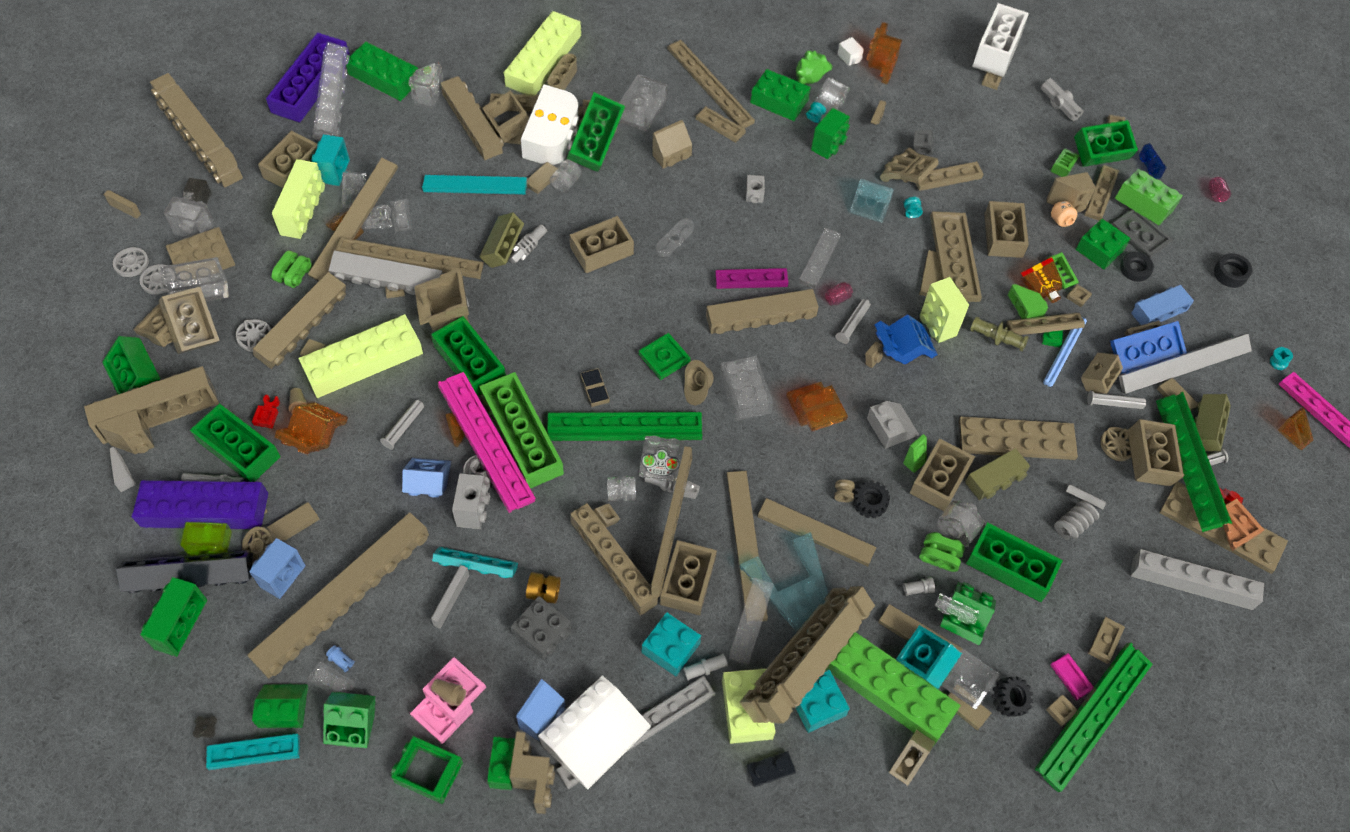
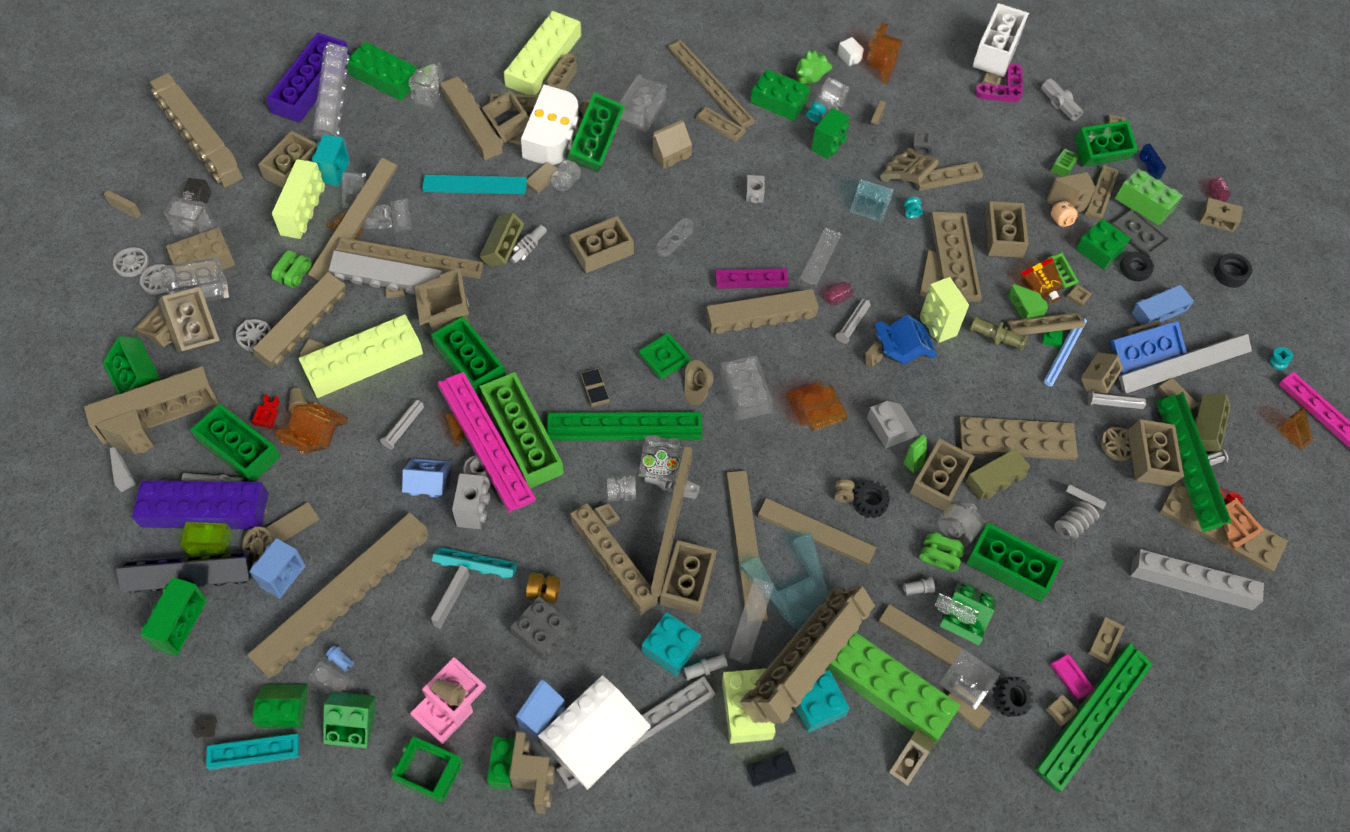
teal brick [896,625,962,689] -> none
none -> magenta beam [974,63,1023,102]
none -> dark tan brick [1200,197,1243,232]

